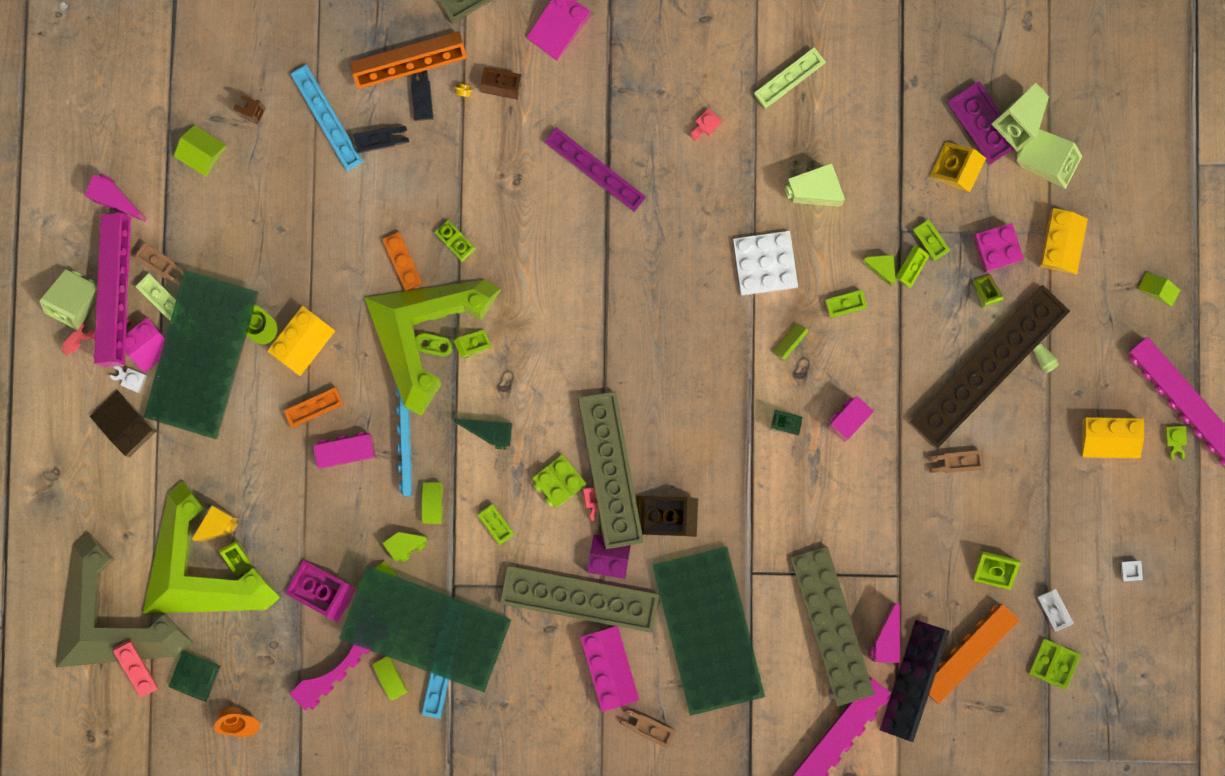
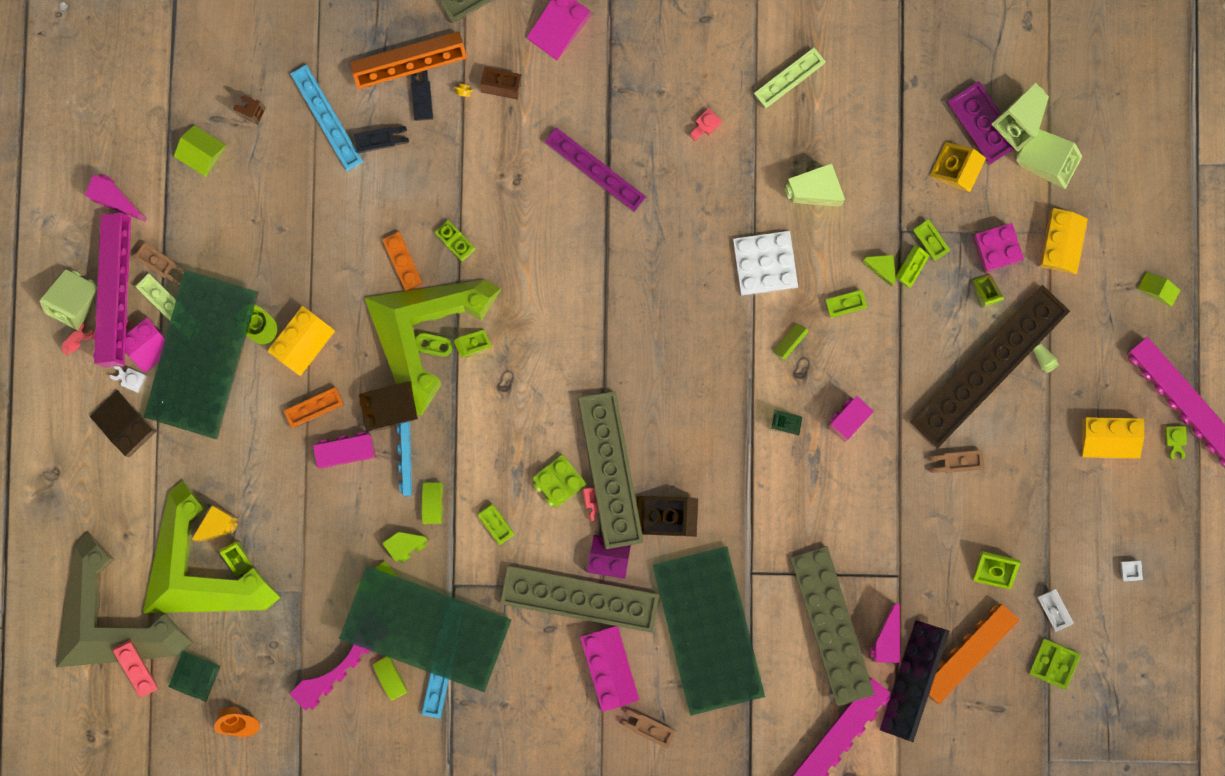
dark pink slope [285,560,357,623] -> none
clear green slope [454,418,513,450] -> none
none -> dark brown slope [359,381,418,432]

